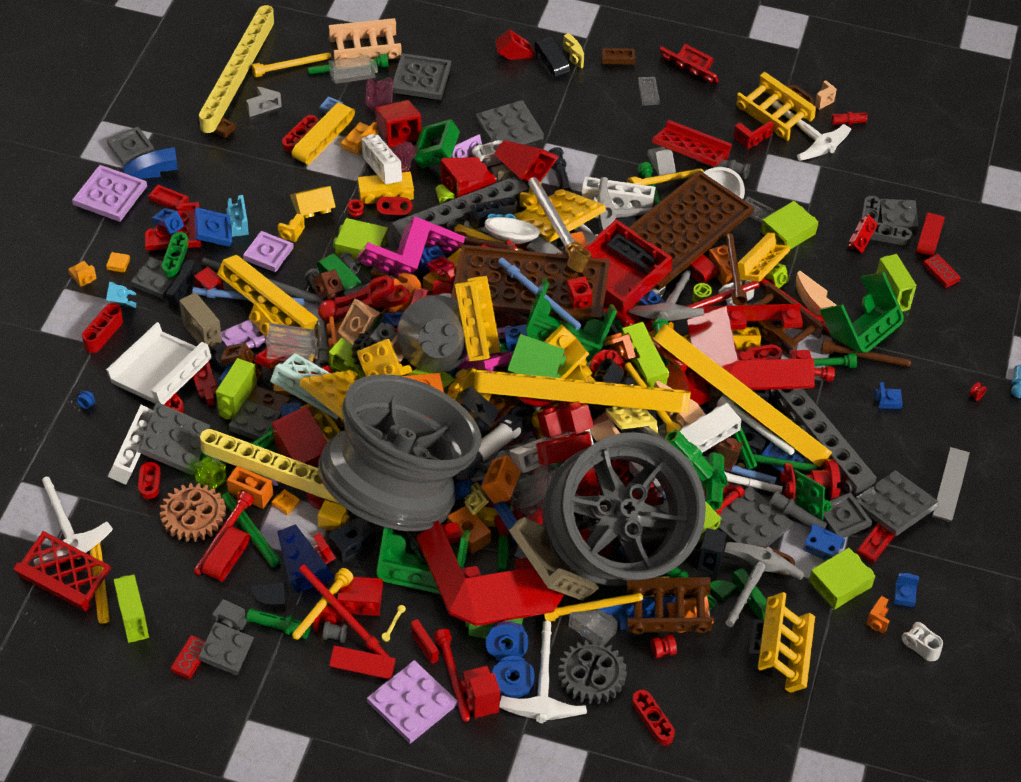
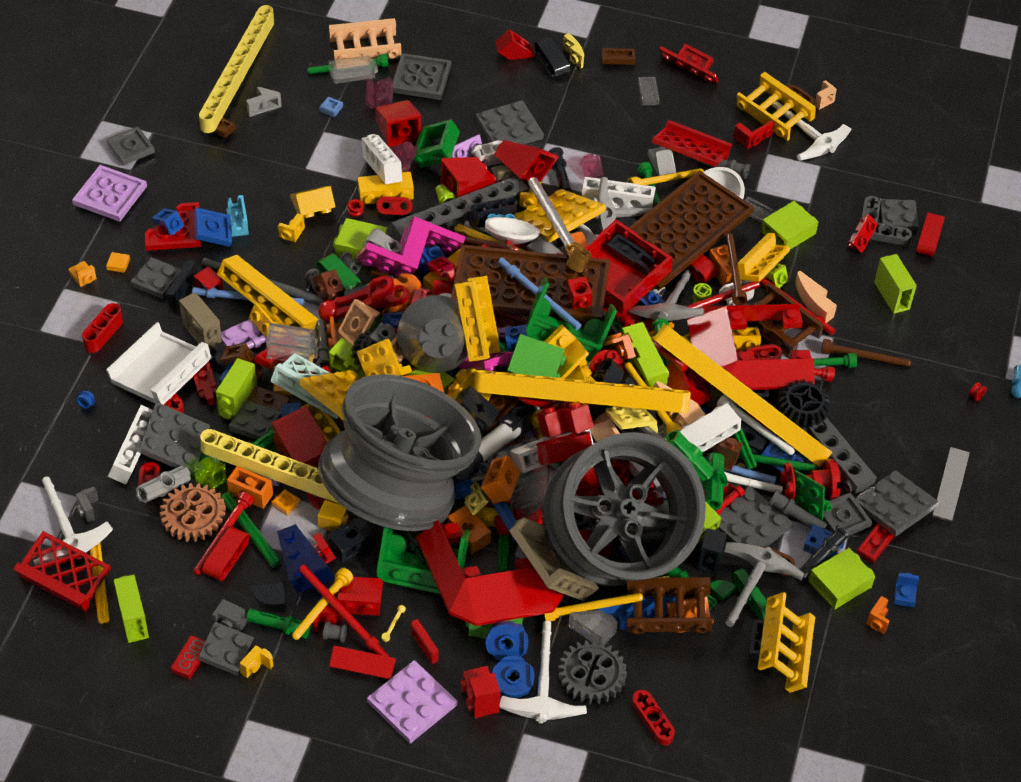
medium azure hinge [106,282,136,308] -> none
blue slope [124,147,178,179] -> none
red tile [148,185,189,210] -> none
green beam [162,232,189,278] -> none
lavender plate [243,231,293,272] -> none
yellow piece [252,52,332,78] -> none
red beam [282,115,319,152] -> none
yellow beam [292,102,355,165] -> none
light orange bracket [341,122,378,156] -> none
red piece [434,629,470,722] -> none
red wheel [650,634,677,659] -> none
green windscreen [819,272,904,353] -> none
red pin [831,112,867,125] -> none
blue bracket [874,382,903,409] -> none
white piece [902,622,943,661] -> none
red tile [923,254,961,288] -> none
none -> flat silver bracket [76,487,98,523]
none -> light grey piece [136,466,191,503]
none -> yellow bracket [240,646,273,678]
none -> light grey piece [363,229,401,254]
none -> clear pink bracket [579,154,604,178]
none -> black gear [778,380,831,428]
none -> black pin [799,525,850,580]

